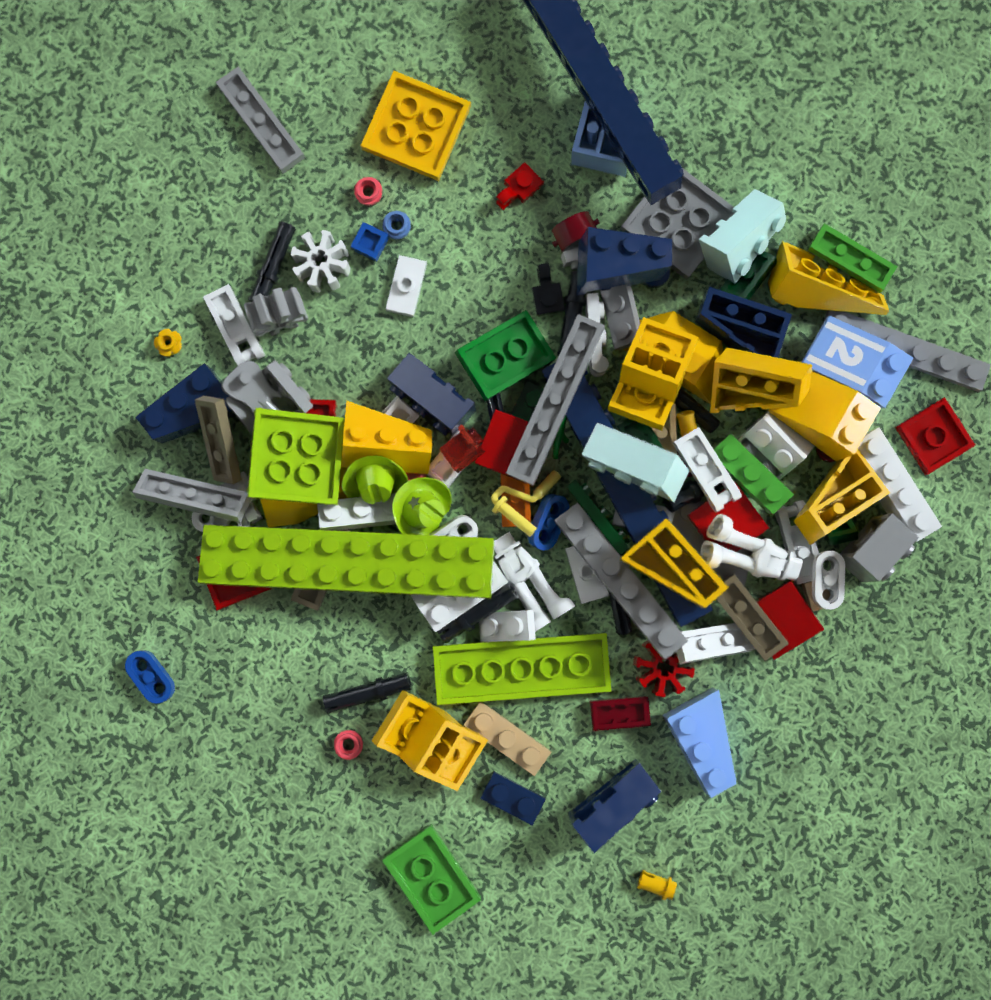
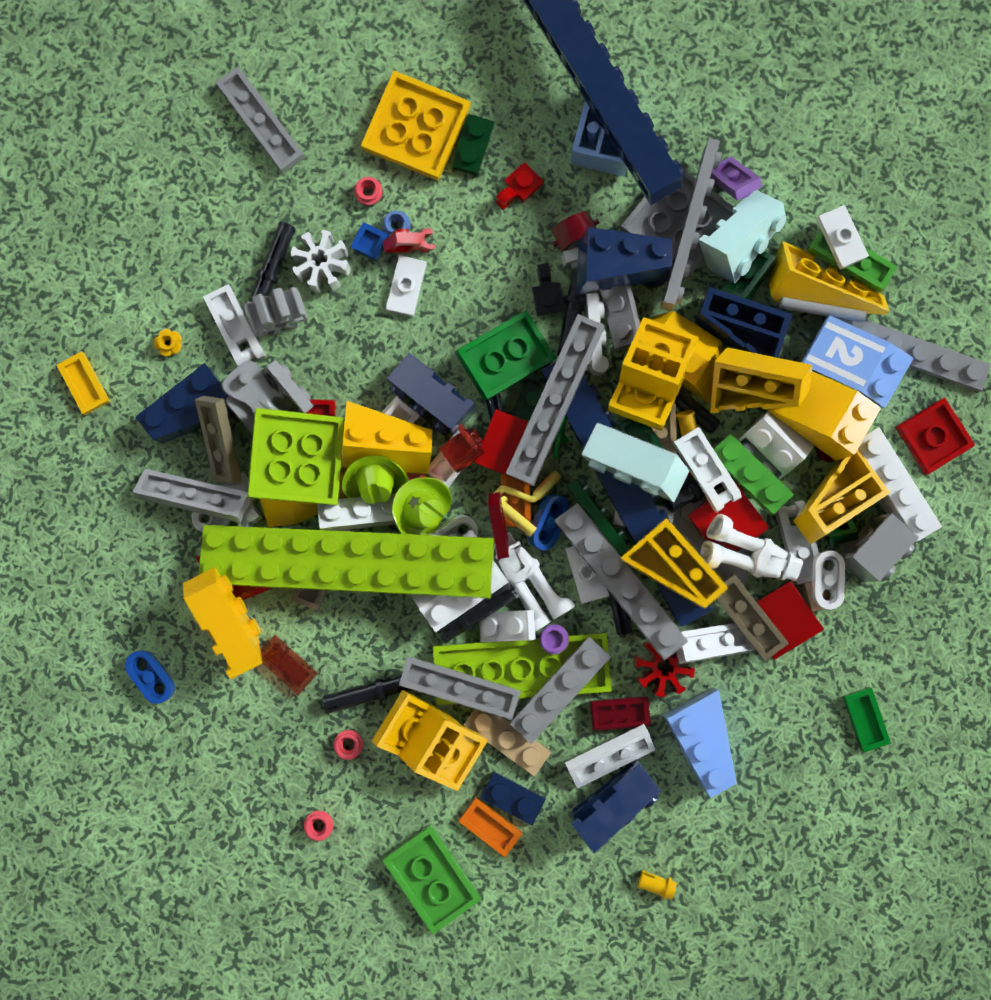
none -> yellow tile [56,351,110,416]
none -> yellow wedge [183,567,262,680]
none -> clear red tile [261,635,319,696]
none -> coral plate [304,810,334,841]
none -> red plate [383,228,436,253]
none -> light grey plate [399,656,521,720]
none -> dark green plate [452,114,495,176]
none -> orange tile [458,796,523,857]
none -> dark red tile [488,492,509,559]
none -> light grey plate [509,636,611,744]
none -> medium lavender tile [539,624,569,654]
none -> white plate [565,724,655,789]
none -> light grey plate [660,138,722,312]
none -> medium lavender plate [710,156,762,201]
none -> light grey bar [779,297,866,323]
none -> white plate [816,205,869,270]
none -> green tile [842,687,891,753]

